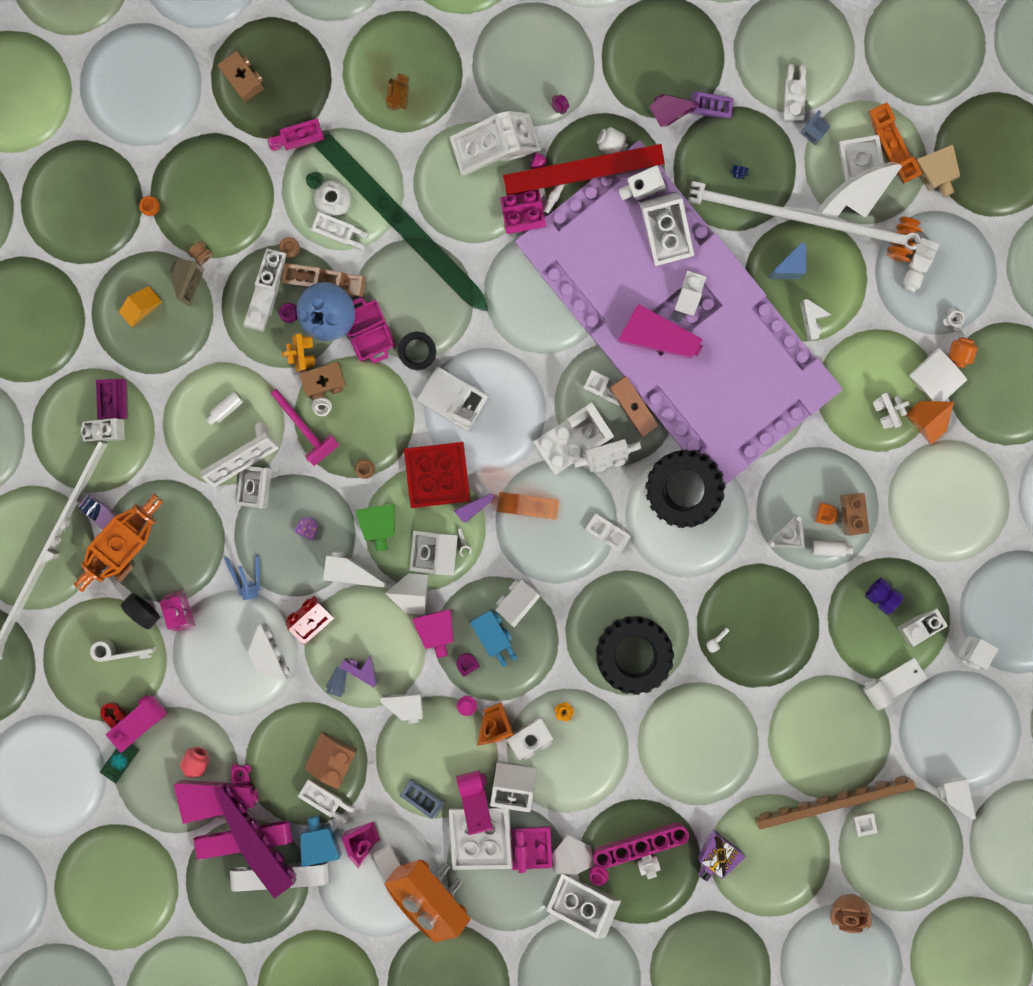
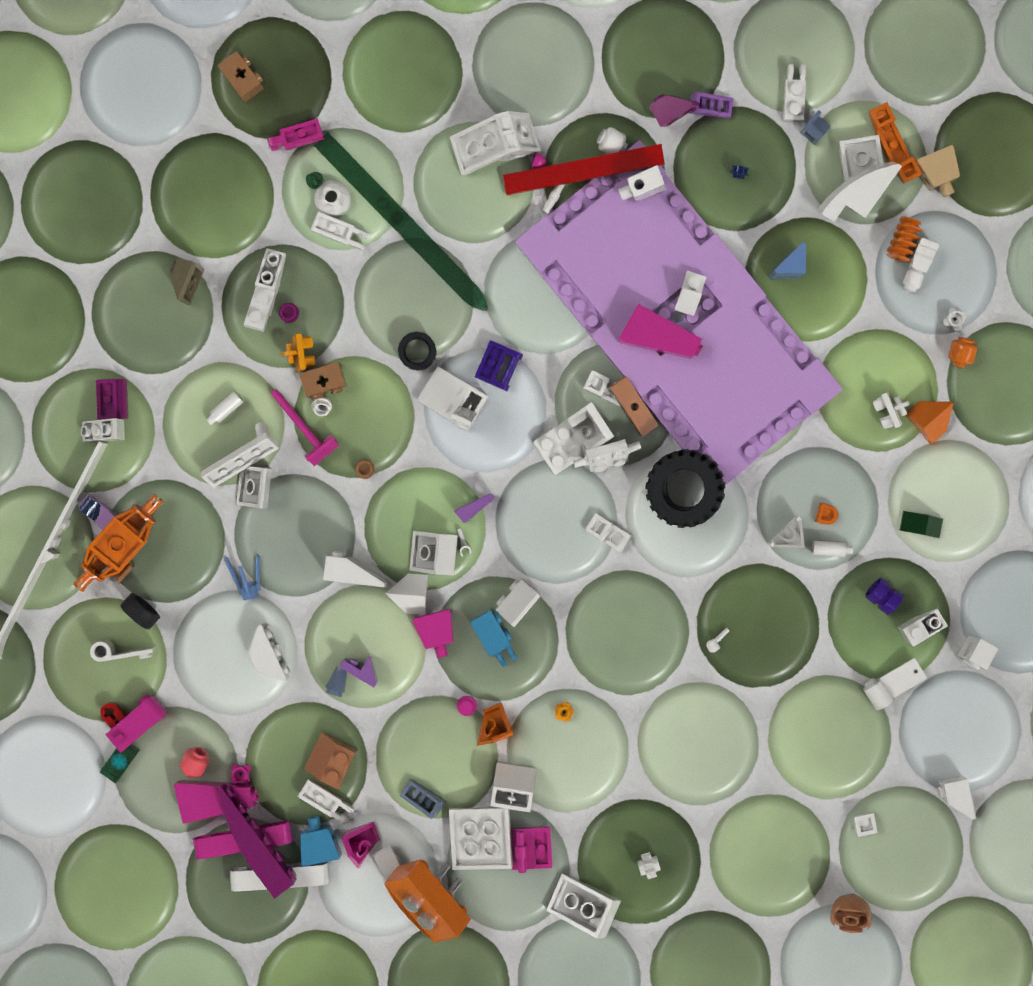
light orange slope [119,286,163,327] -> none
orange plate [139,196,160,216] -> none
dark pink torso [160,590,196,632] -> none
medium nougat wheel [188,241,214,266] -> none
medium nougat tile [279,237,300,258] -> none
medium nougat slope [281,263,366,297] -> none
bracket [285,596,334,645] -> none
medium lavender tile [294,517,318,541] -> none
medium blue piece [297,282,355,341] -> none
dark pink piece [347,297,396,364] -> none
bright green torso [356,504,396,551] -> none
white slope [380,692,424,723] -> none
clear orange hips [386,73,409,110] -> none
red plate [404,442,471,508] -> none
dark pink door [456,770,493,835] -> none
magenta tile [457,653,480,677] -> none
clear orange slope [497,492,559,520] -> none
dark pink slope [500,190,546,234] -> none
white brick [506,716,553,760] -> none
magenta plate [551,94,569,114] -> none
white slope [552,835,595,875] -> none
dark pink plate [589,866,609,886] -> none
dark pink beam [593,822,689,869] -> none
black tyre [596,616,674,695] -> none
white slope [639,192,694,266] -> none
white hinge [687,181,921,250] -> none
torso [698,829,746,882] -> none
medium nougat plate [755,776,916,830] -> none
white slope [800,299,831,342] -> none
medium nougat brick [840,493,869,536] -> none
white slope [909,348,967,401] -> none
none -> dark purple plate [474,340,523,392]
none -> dark green slope [899,511,943,538]

